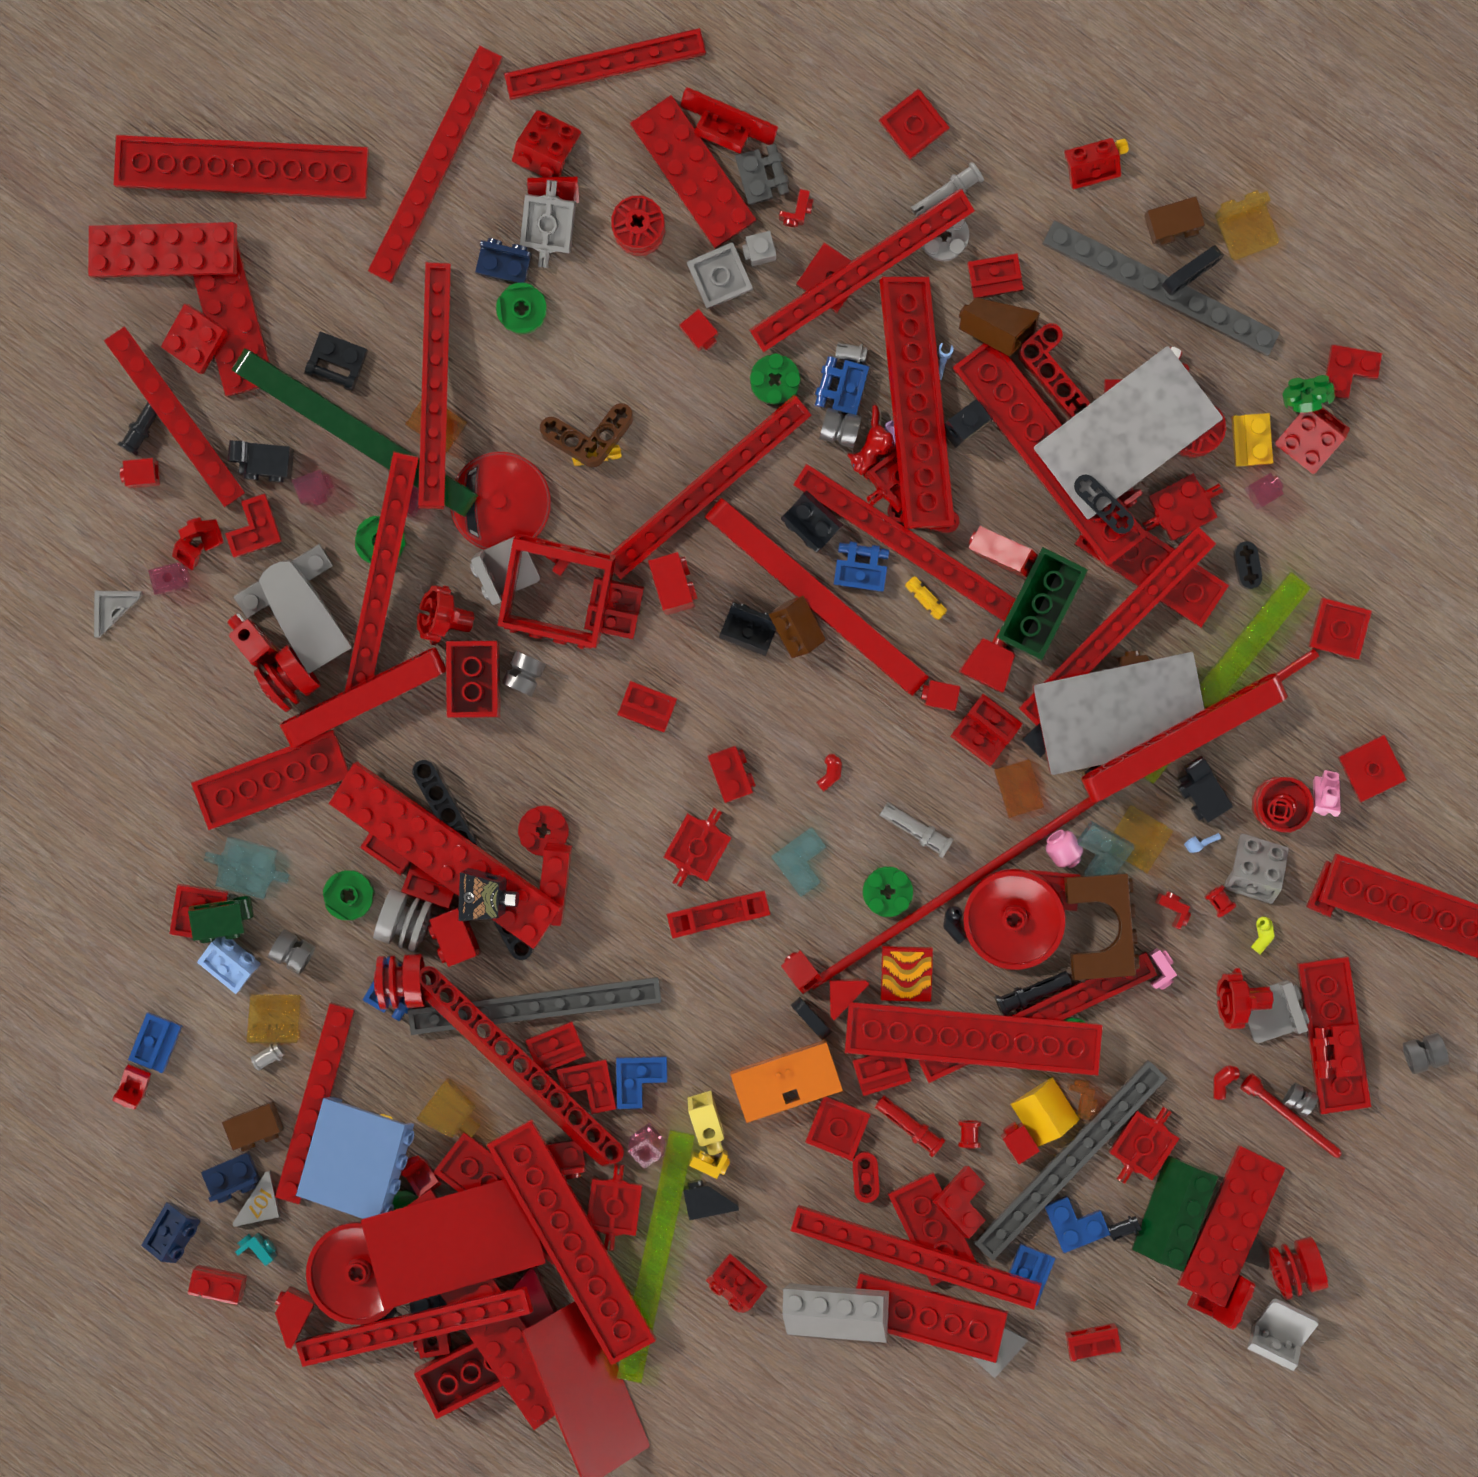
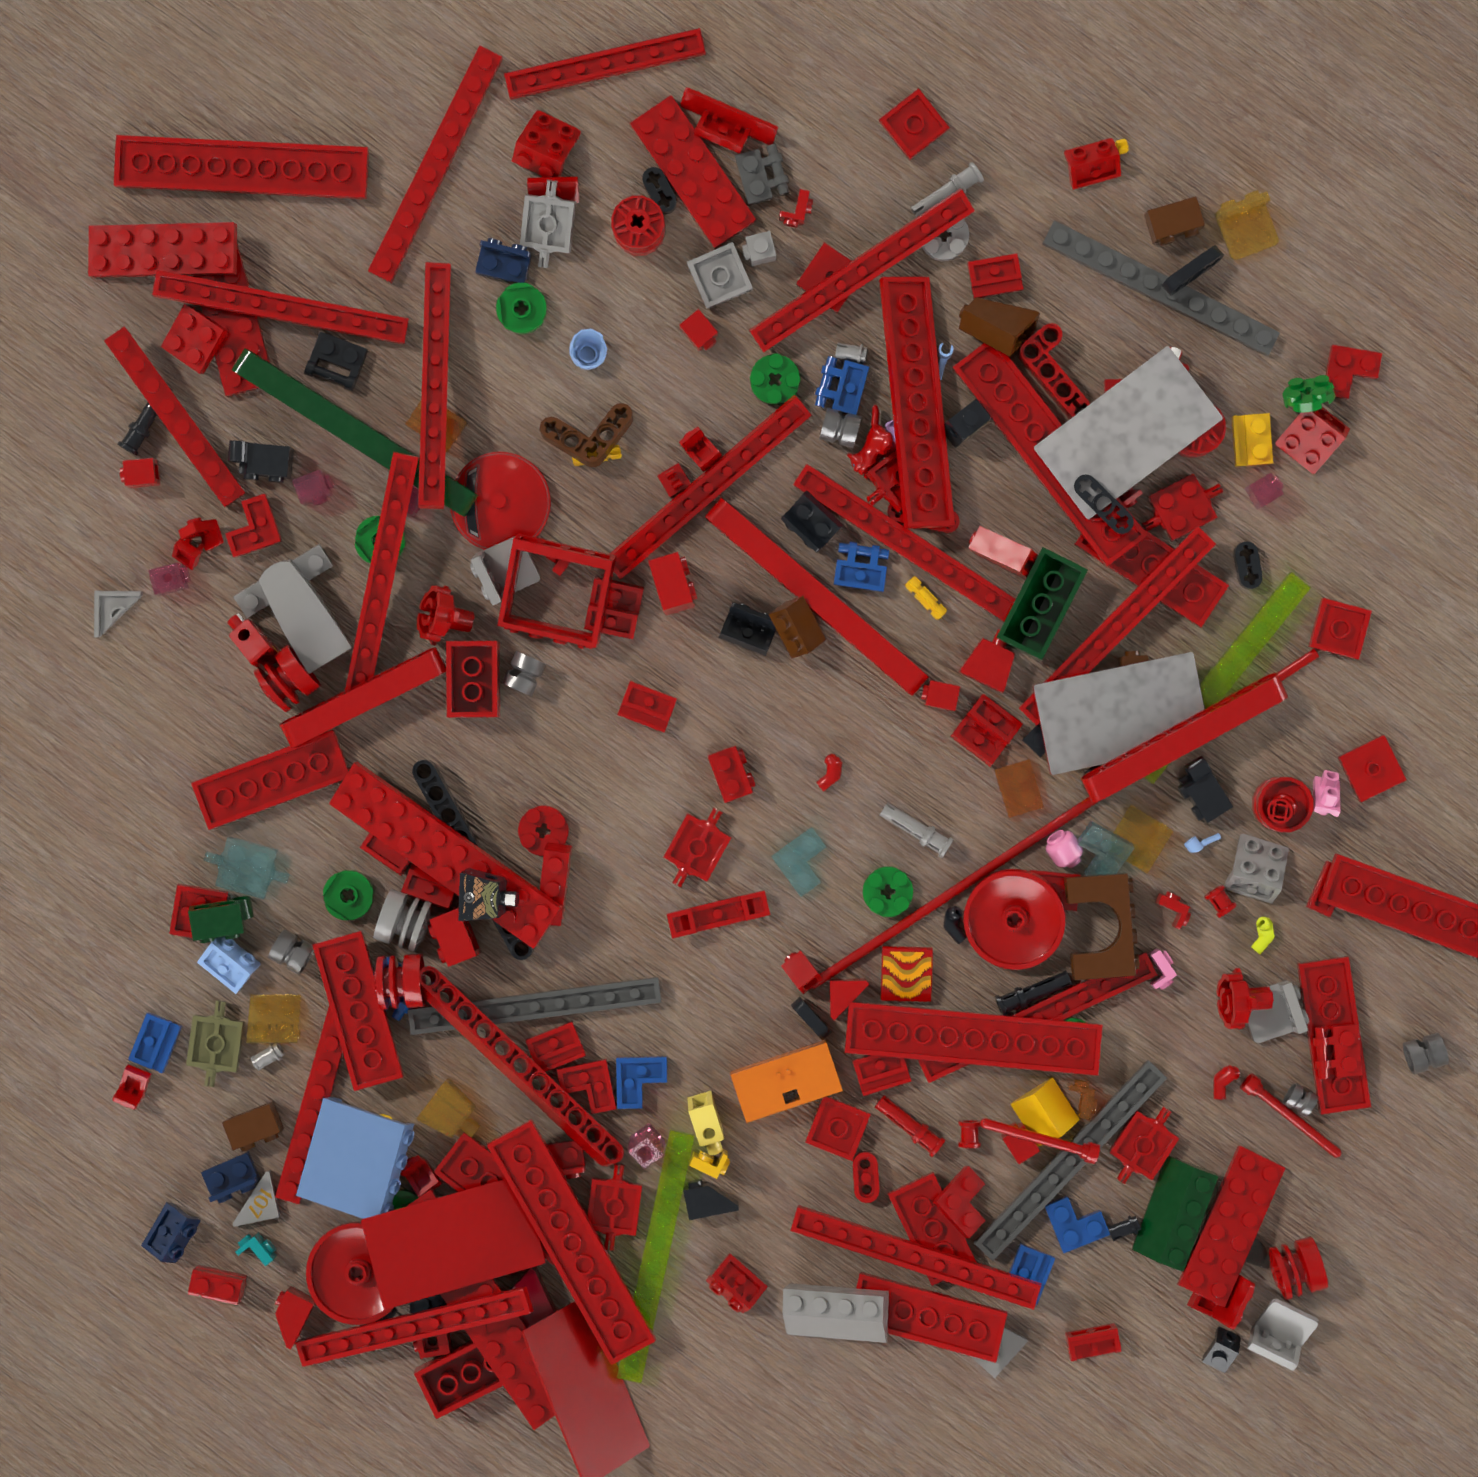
none -> red plate [152,270,409,345]
none -> olive plate [186,1000,245,1087]
none -> red plate [312,930,404,1091]
none -> light blue hair [569,329,608,370]
none -> black beam [642,167,677,215]
none -> red tile [657,463,691,498]
none -> red bracket [679,427,722,472]
none -> red piece [980,1118,1100,1164]
none -> black bracket [1202,1327,1241,1373]

